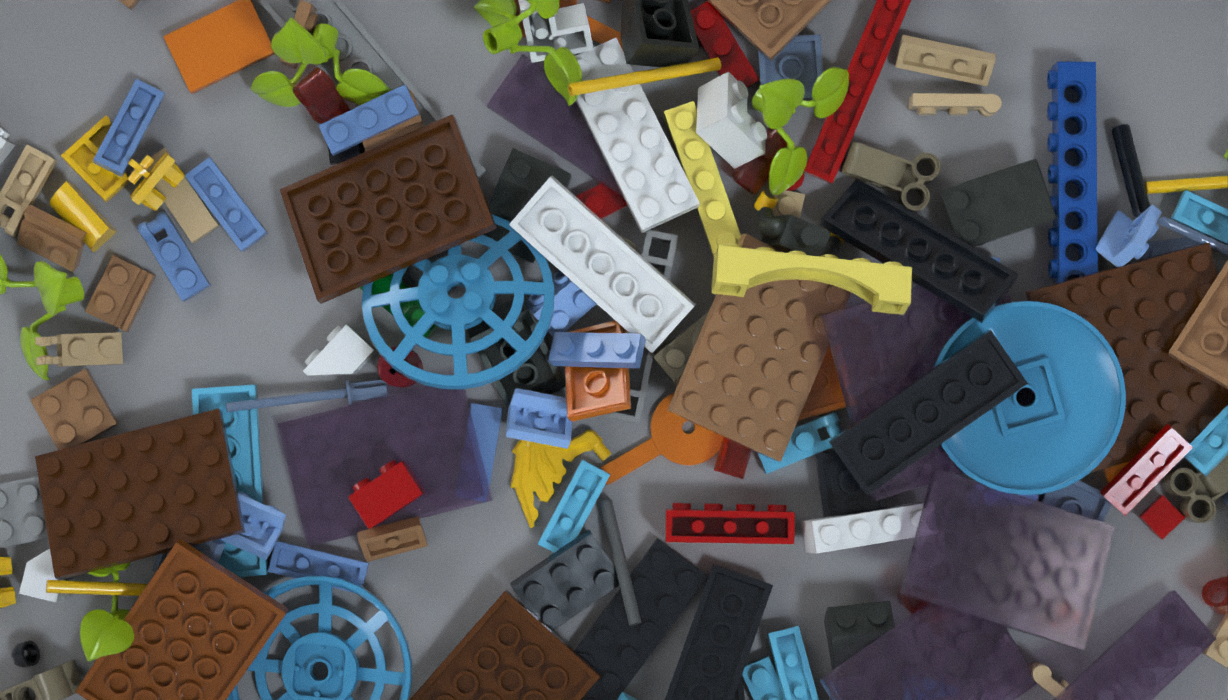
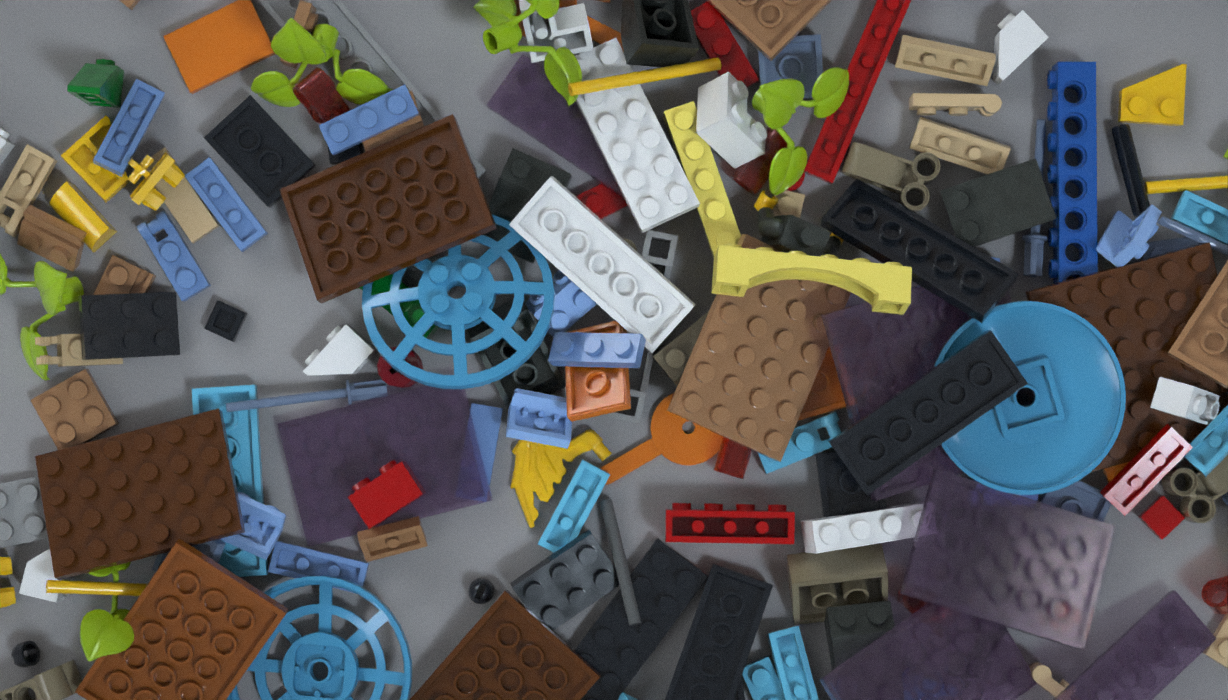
none -> green slope [67,59,124,108]
none -> black plate [78,292,180,360]
none -> black plate [204,95,316,208]
none -> black tile [204,300,248,342]
none -> black hinge [468,578,494,604]
none -> dark tan slope [787,543,888,625]
none -> tan plate [909,117,1011,174]
none -> white slope [993,10,1049,85]
none -> sand blue piece [1022,119,1048,277]
none -> yellow wing [1118,64,1187,126]
none -> white slope [1150,377,1220,425]

